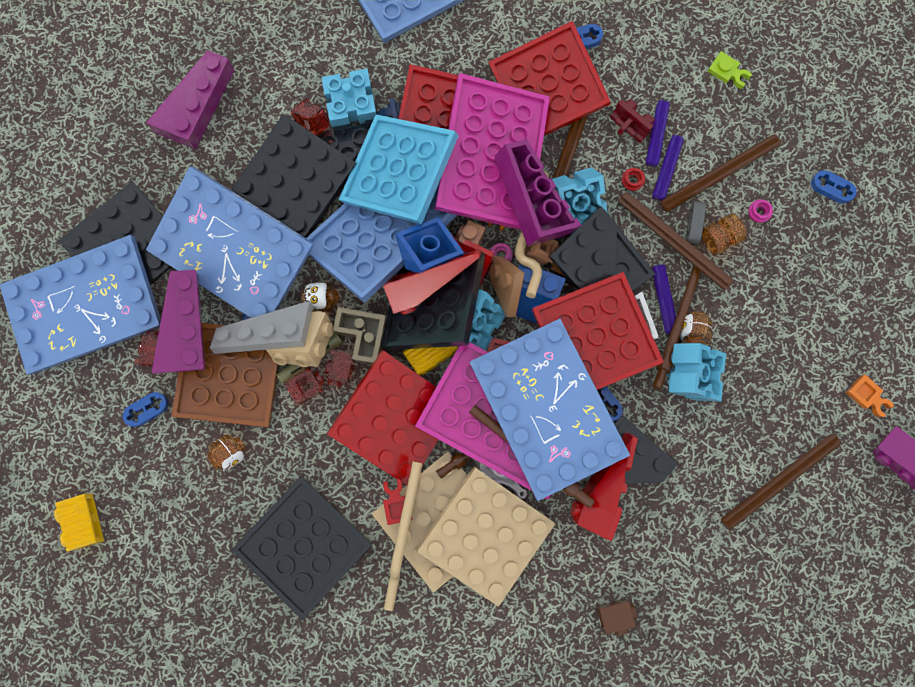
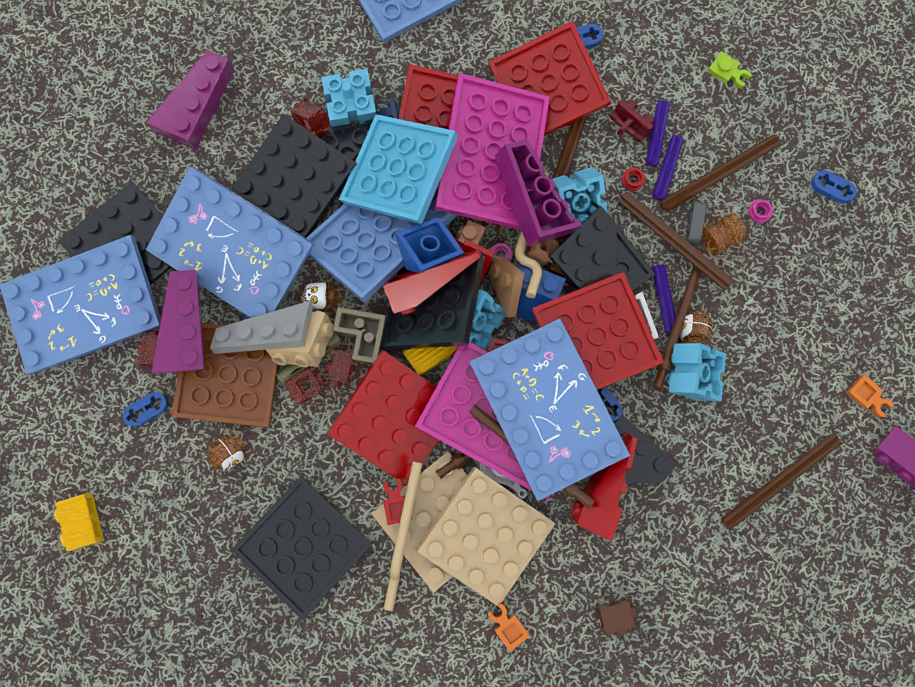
none -> orange plate [487,603,530,651]

